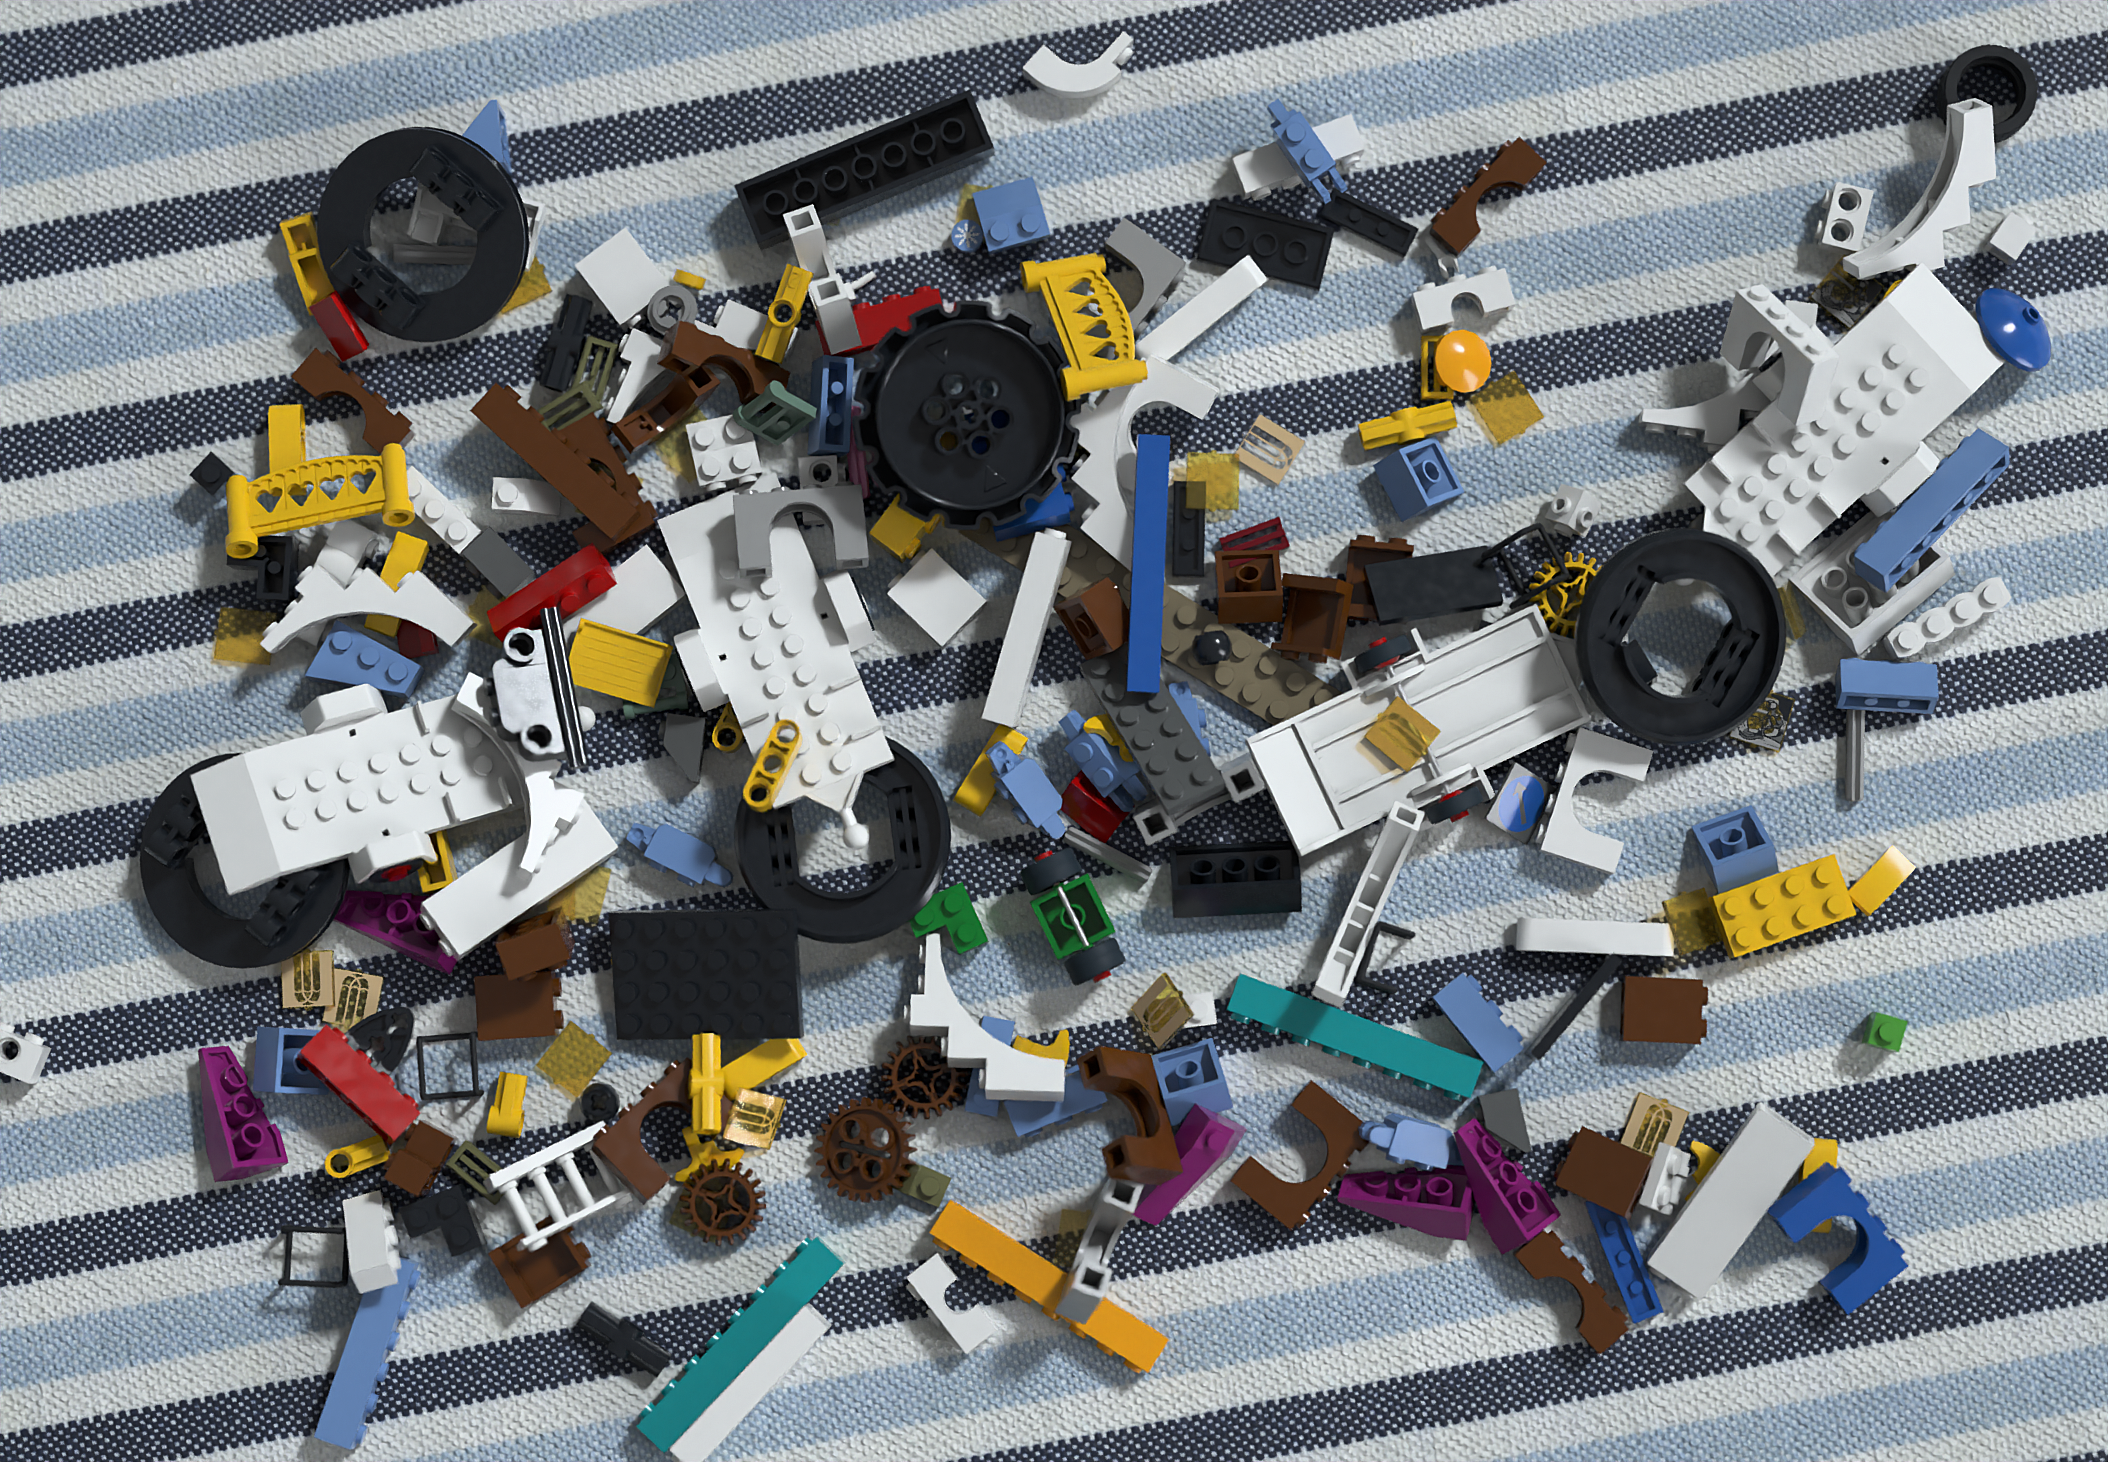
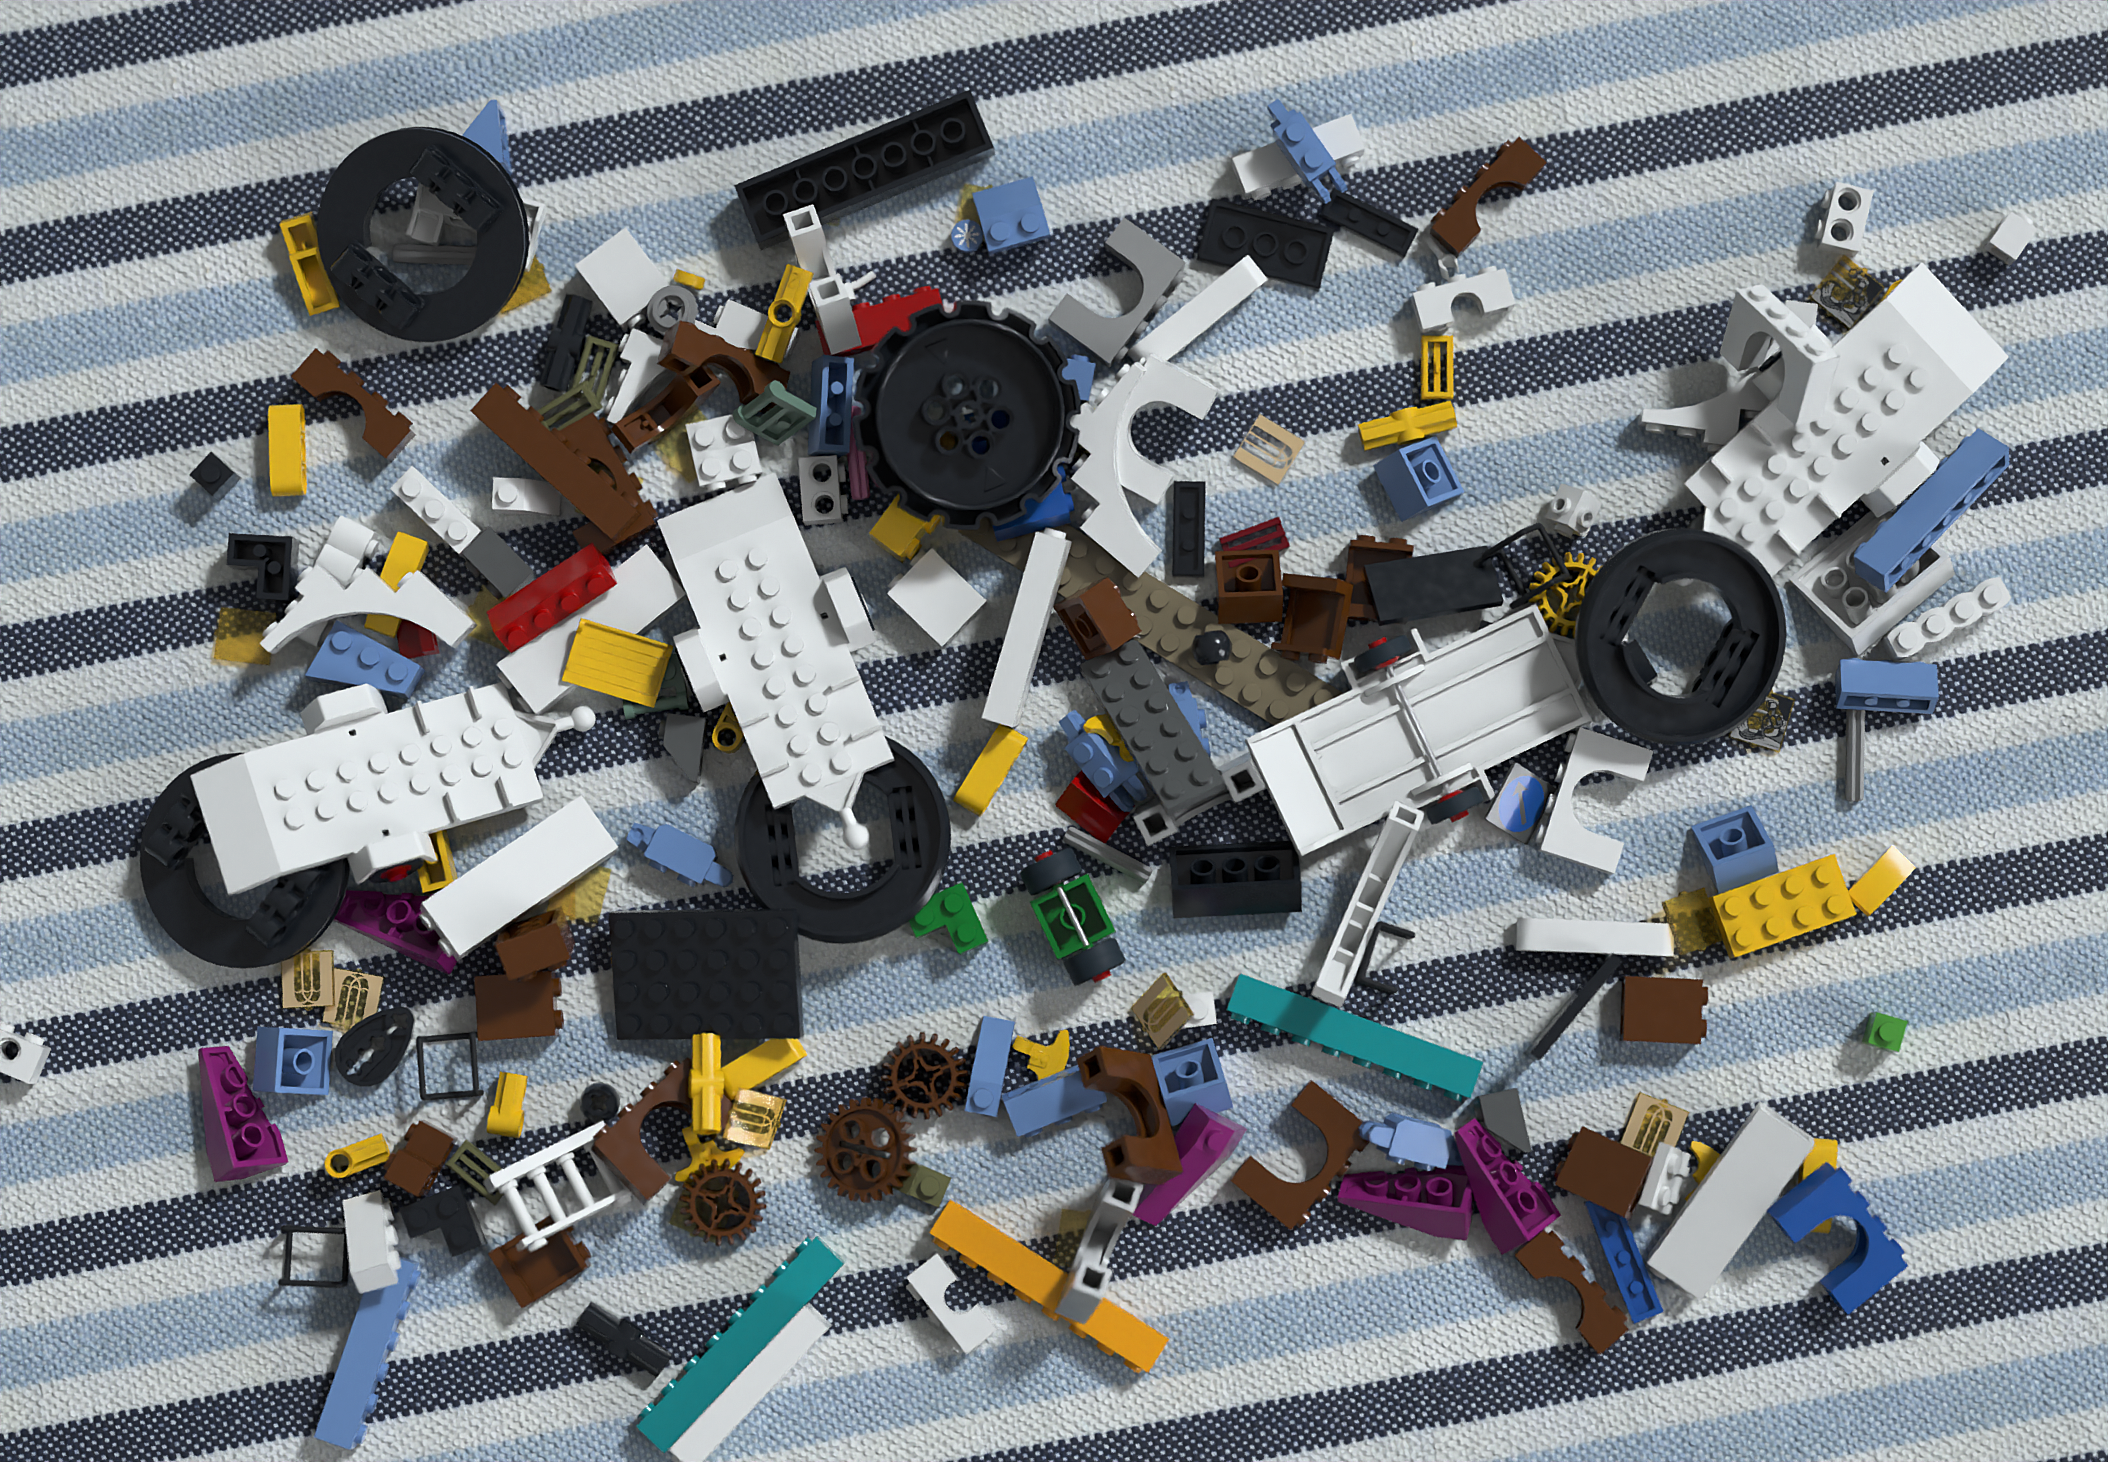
yellow piece [225,443,415,559] -> none
red brick [296,1024,421,1146] -> none
red panel [309,291,370,362] -> none
white arch [451,672,584,881] -> none
brick [483,607,589,770] -> none
clear yellow piece [536,1021,613,1098] -> none
light grey arch [733,481,869,578] -> none
yellow beam [743,719,803,812] -> none
white arch [904,934,1065,1102] -> none
medium blue hinge [985,741,1066,839] -> none
yellow piece [1020,253,1148,401] -> none
white arch [1022,31,1133,99] -> none
blue tile [1126,434,1170,693] -> none
clear yellow piece [1186,450,1239,512] -> none
clear yellow piece [1364,696,1441,773] -> none
medium blue brick [1431,973,1524,1073] -> none
light orange dish [1434,330,1492,393] -> none
clear yellow piece [1470,371,1544,445] -> none
clear yellow piece [1778,581,1807,639] -> none
white arch [1843,98,1996,280] -> none
black tyre [1937,44,2038,143] -> none
blue dish [1975,288,2051,372] -> none

